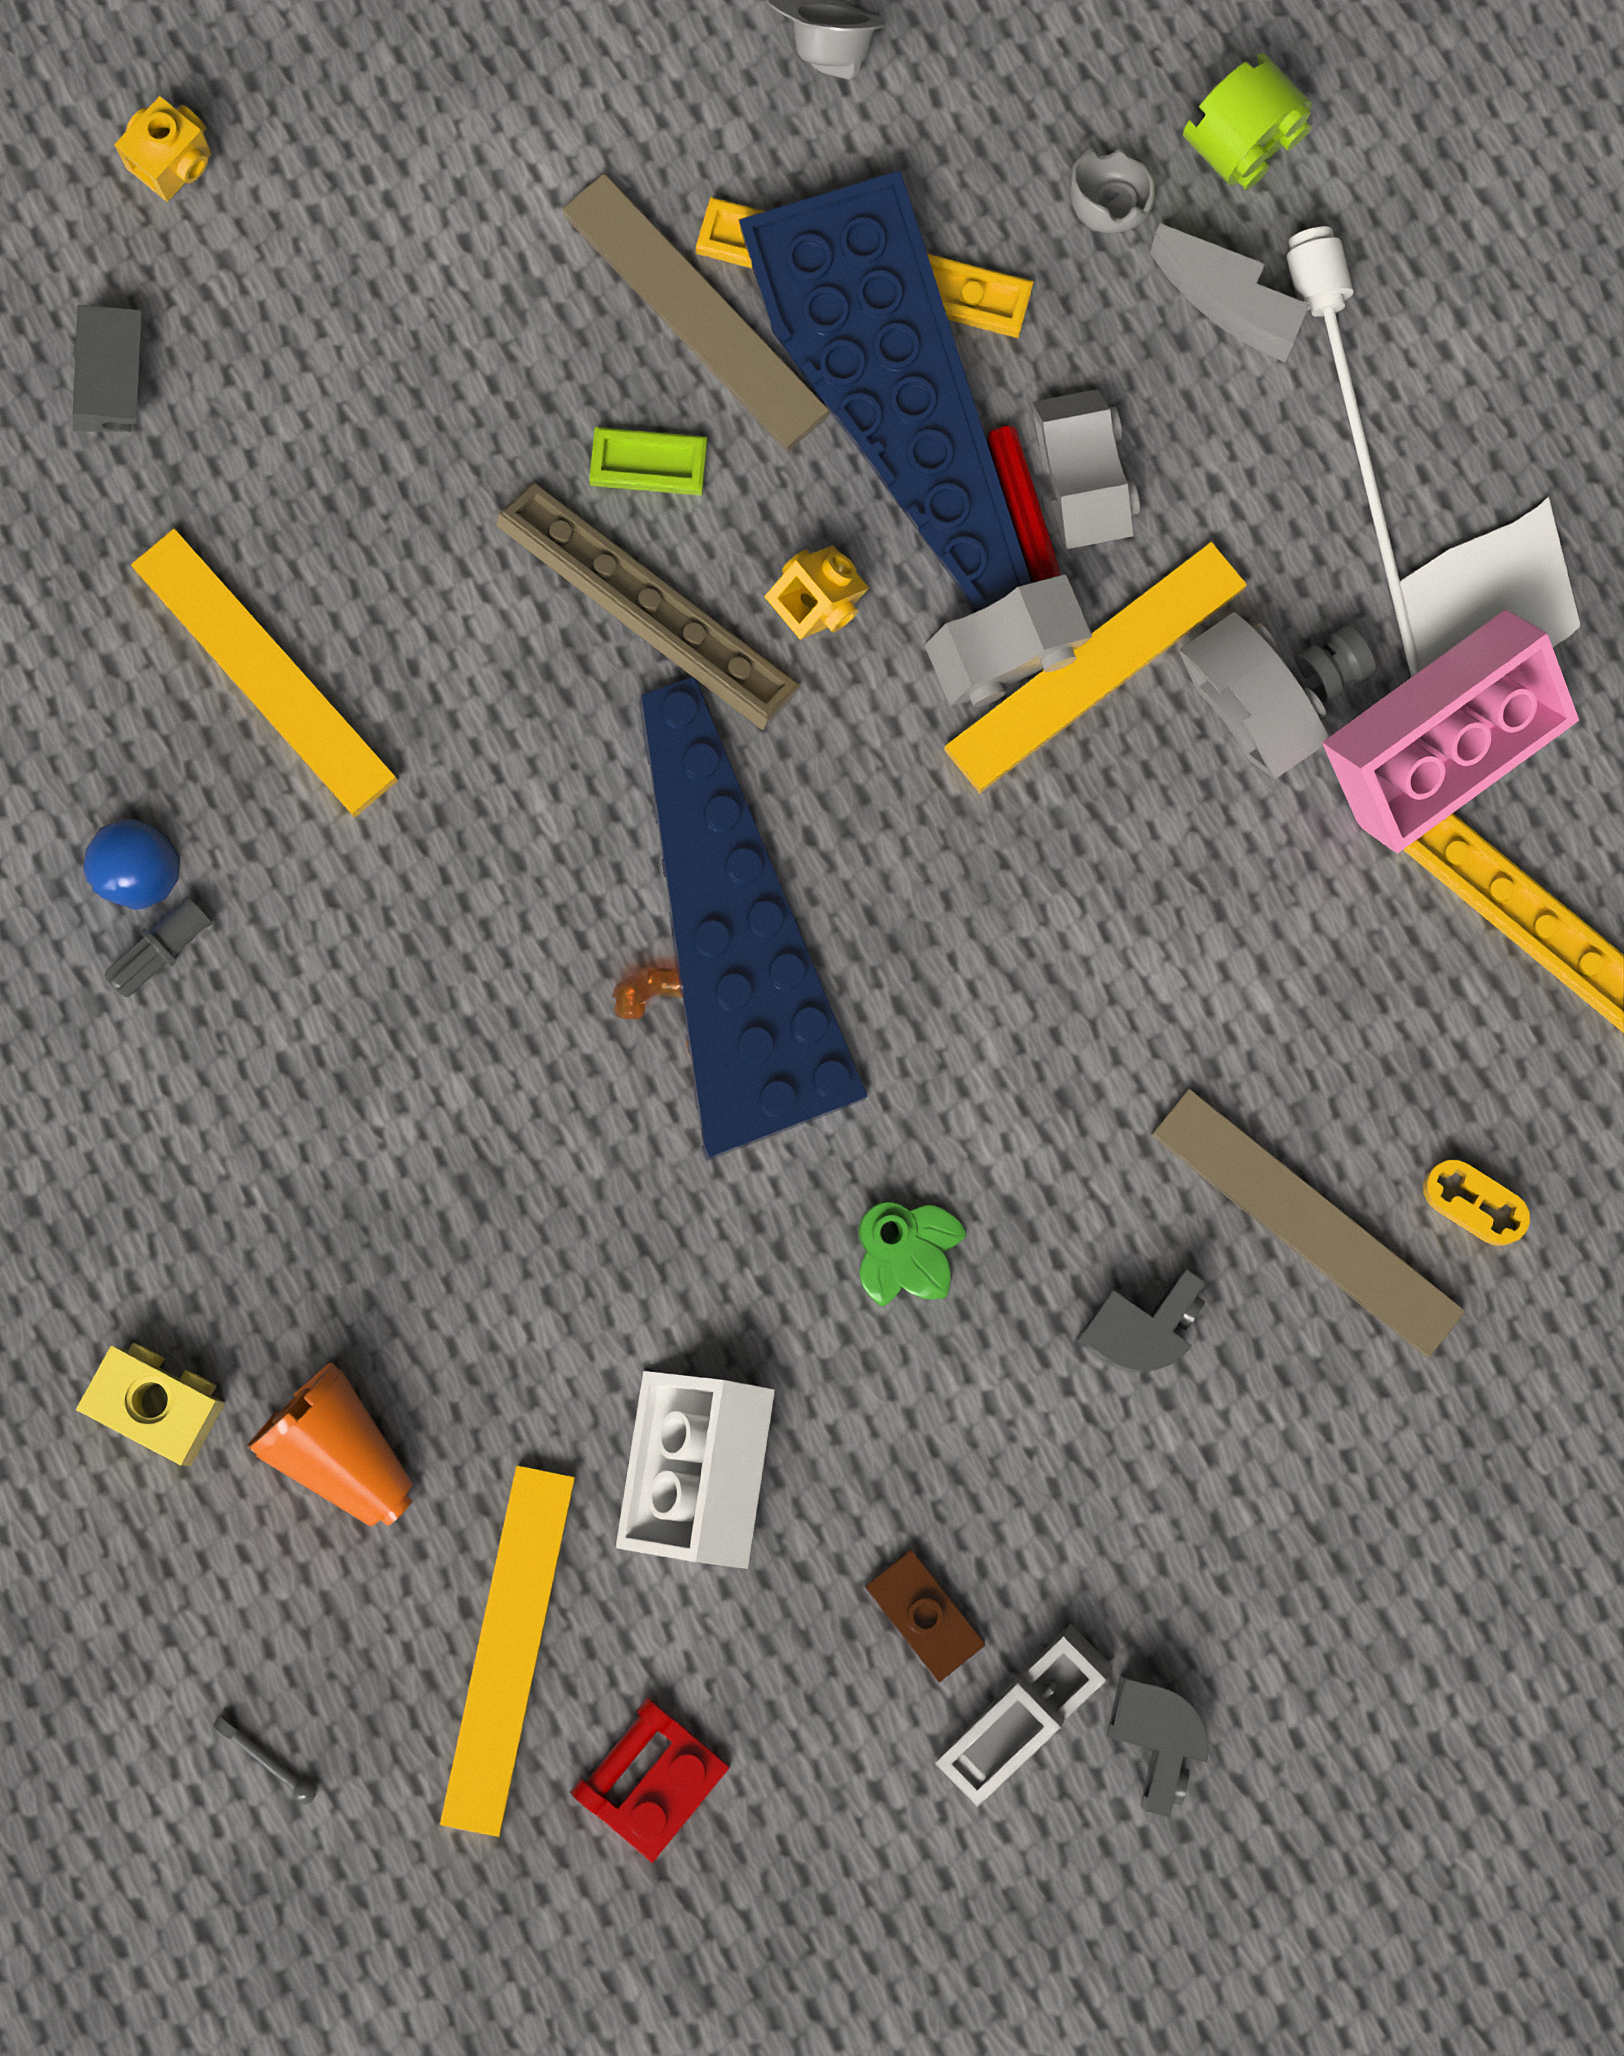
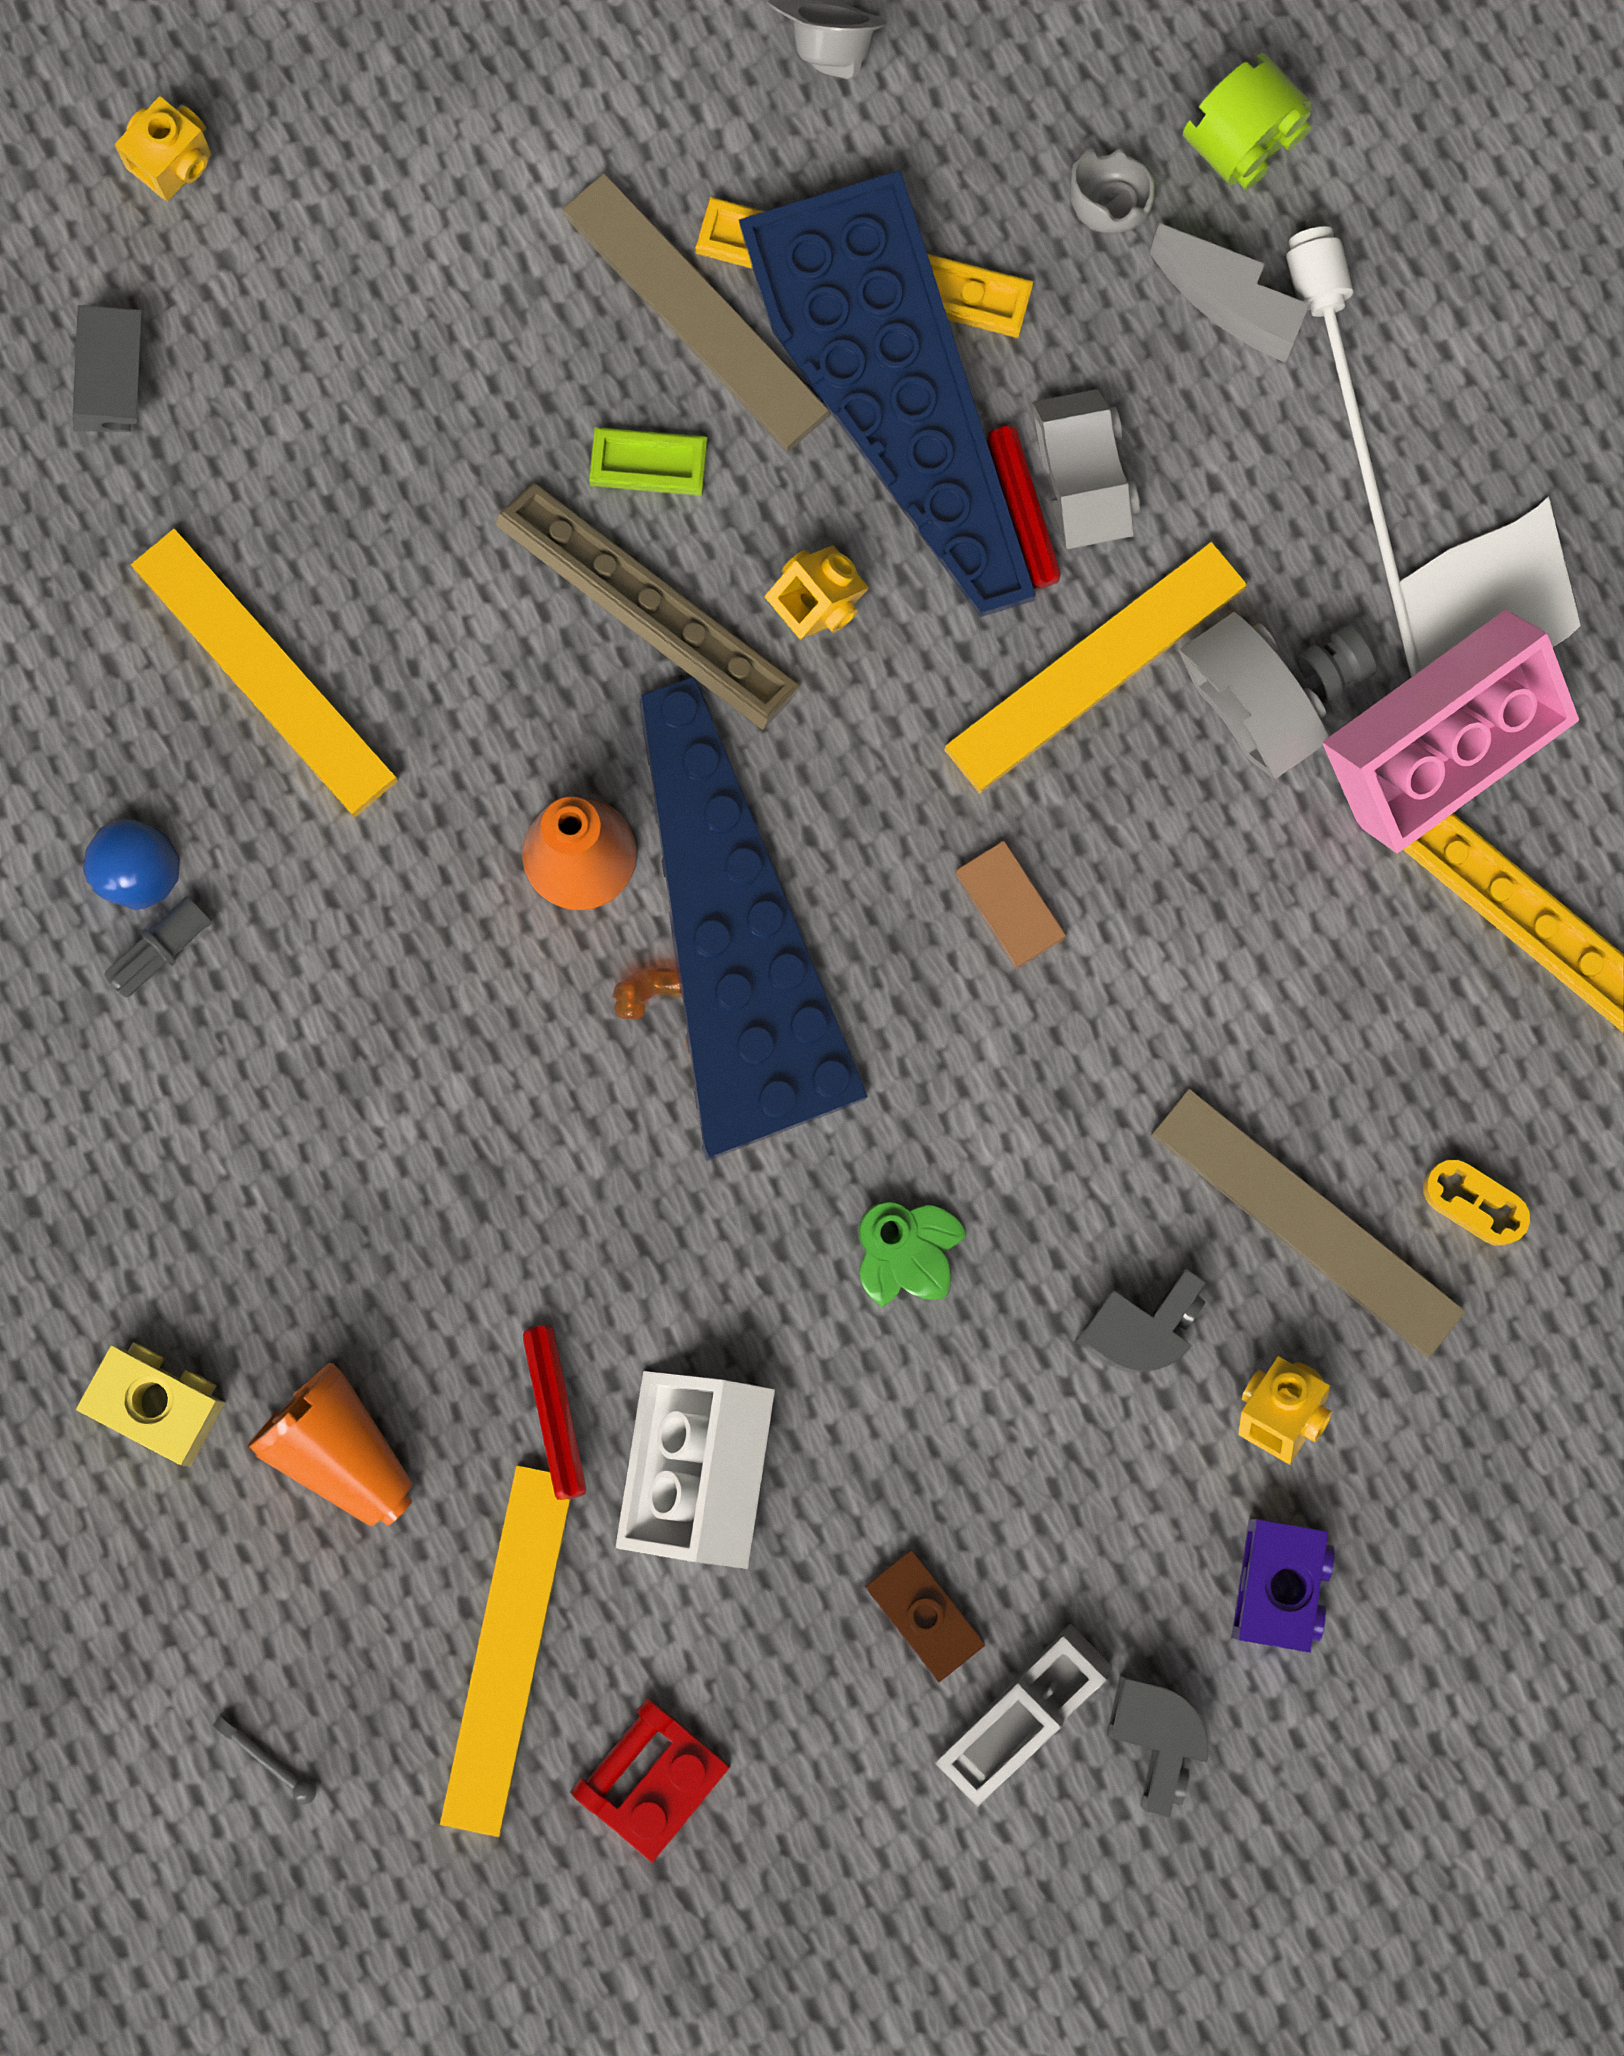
light grey brick [924,574,1092,707] -> none
none -> orange cone [522,797,637,910]
none -> red axle [523,1325,586,1500]
none -> medium nougat tile [955,841,1066,970]
none -> dark purple brick [1231,1519,1335,1653]
none -> yellow brick [1238,1356,1333,1465]

